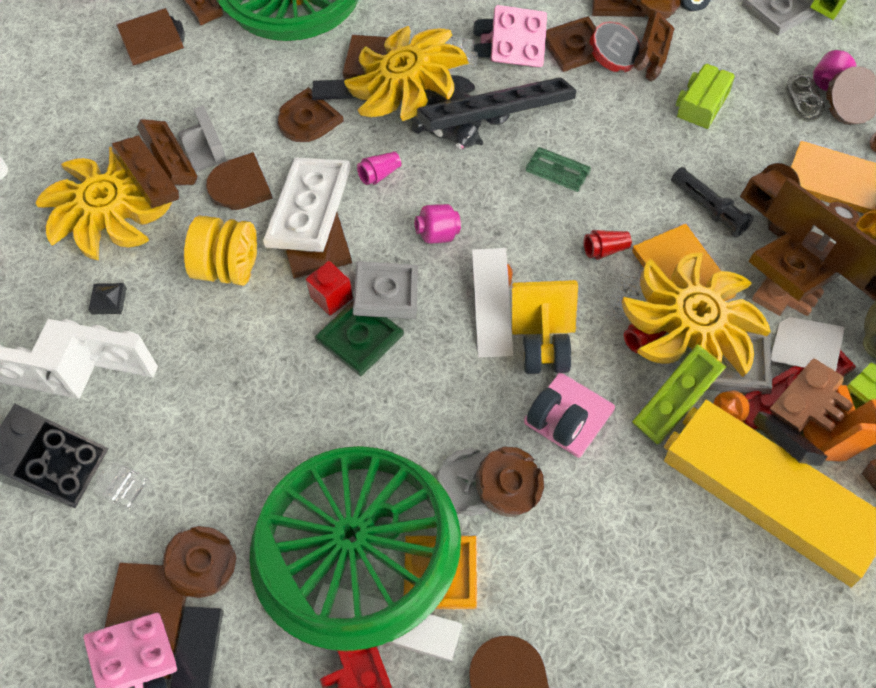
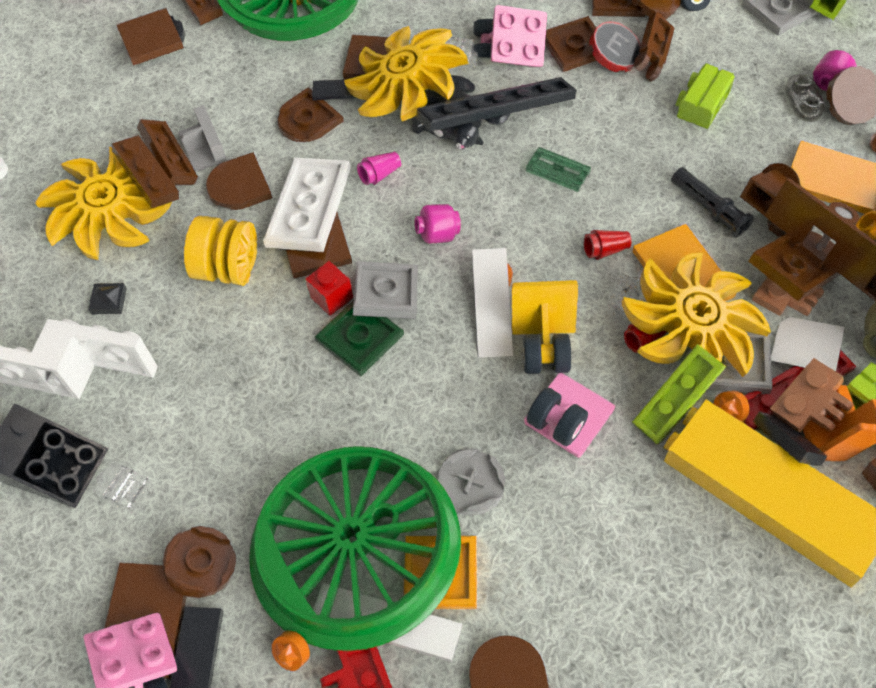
reddish brown tile [476,446,544,517] -> none
none -> orange tile [272,630,310,671]

